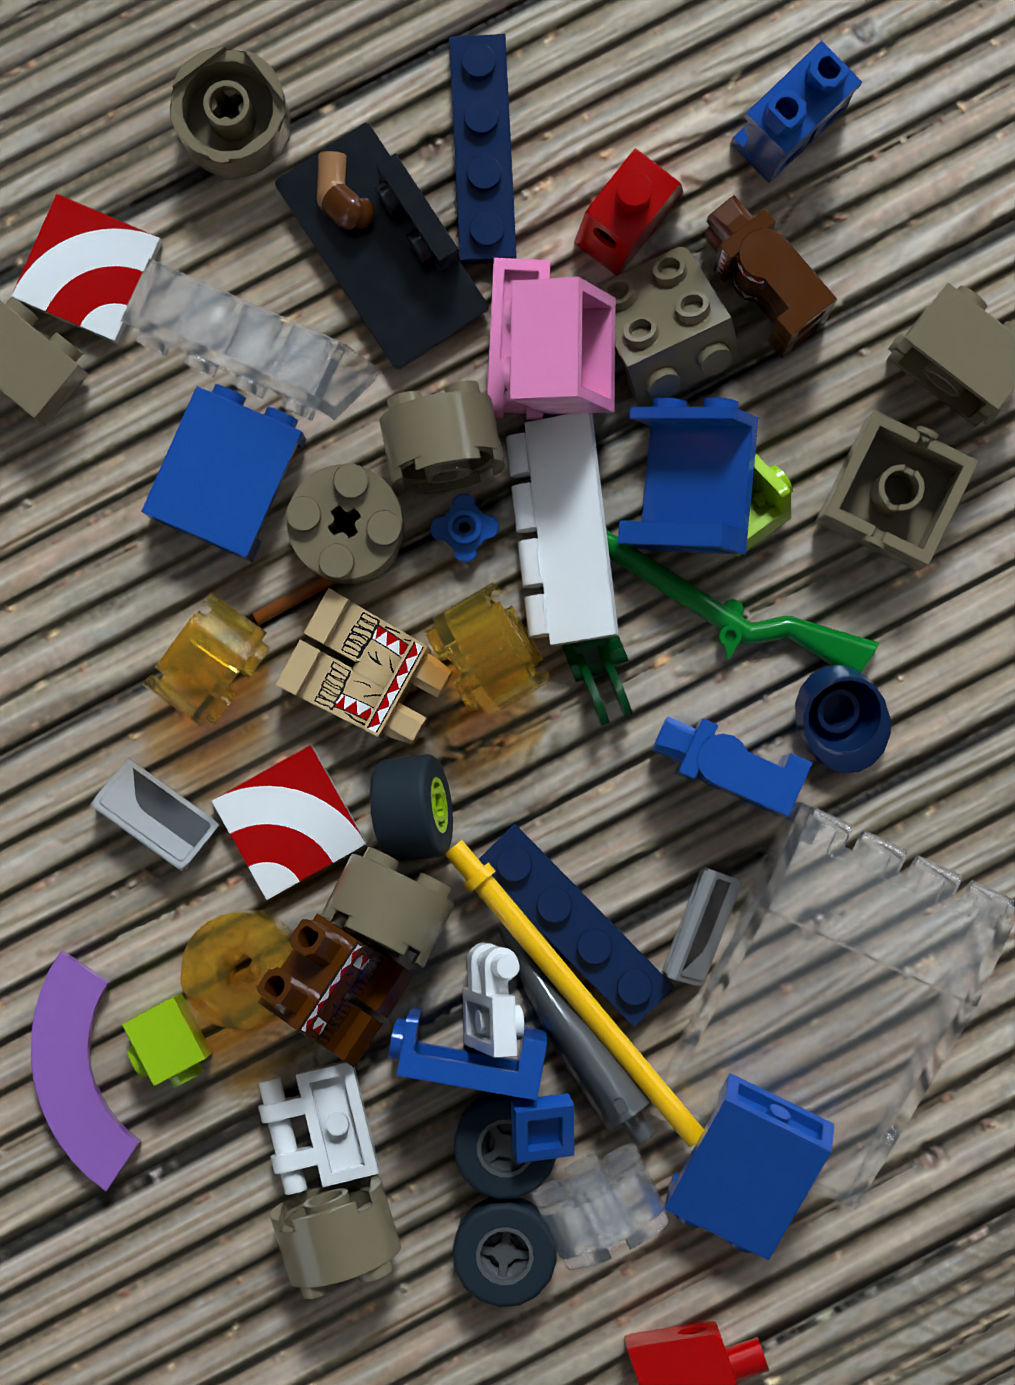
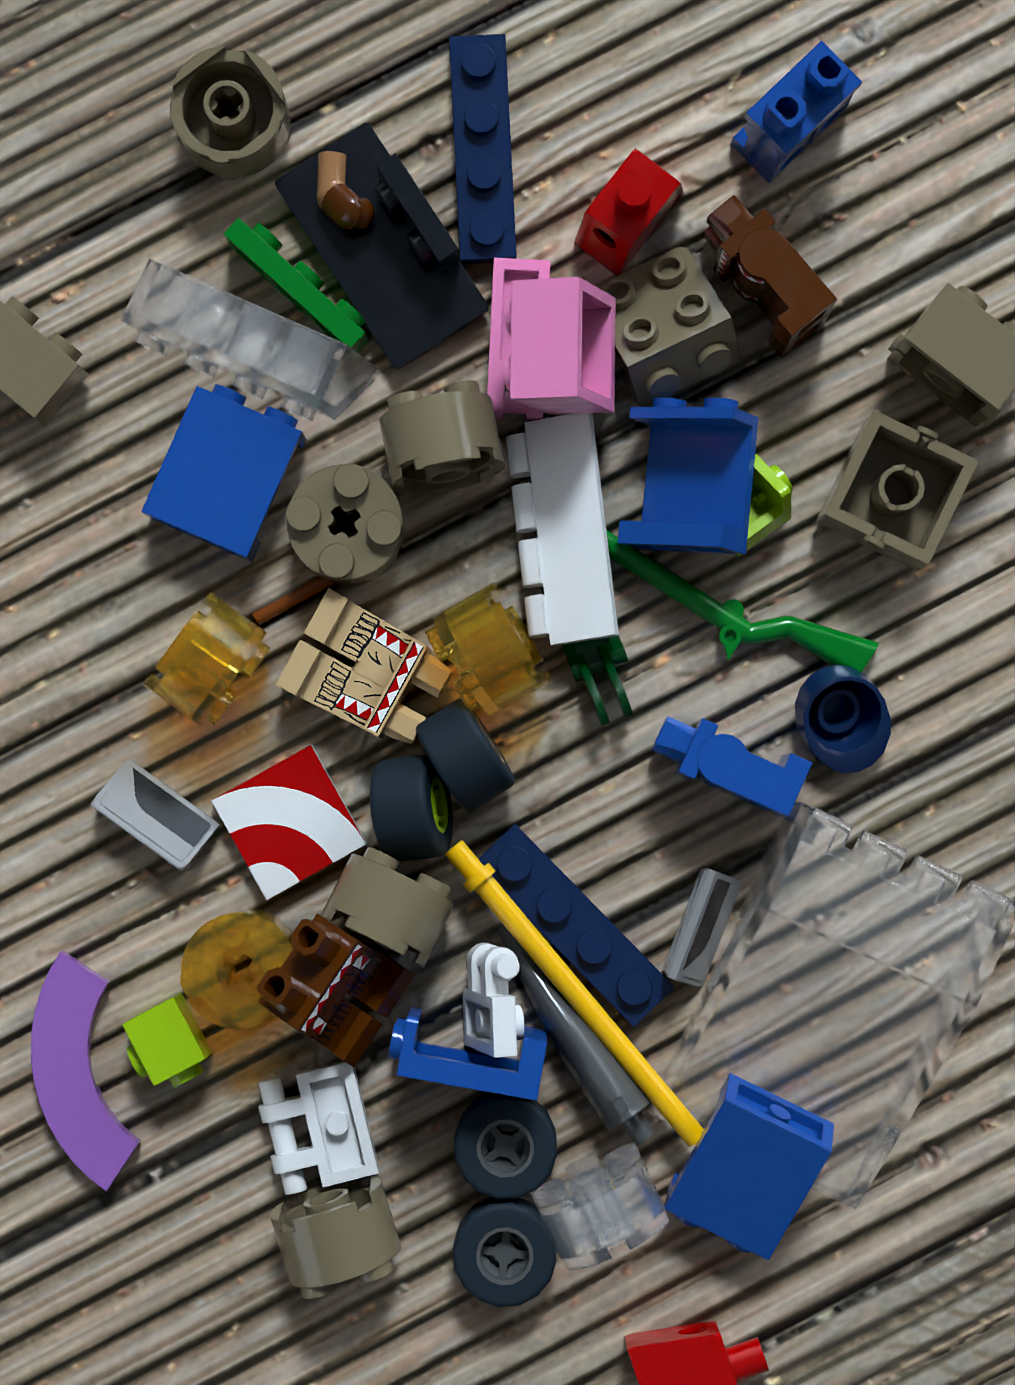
tile [11,193,163,344] -> none
blue plate [430,494,499,562] -> none
blue plate [511,1093,574,1163] -> none
none -> green plate [223,217,369,359]
none -> black wheel [416,698,515,812]

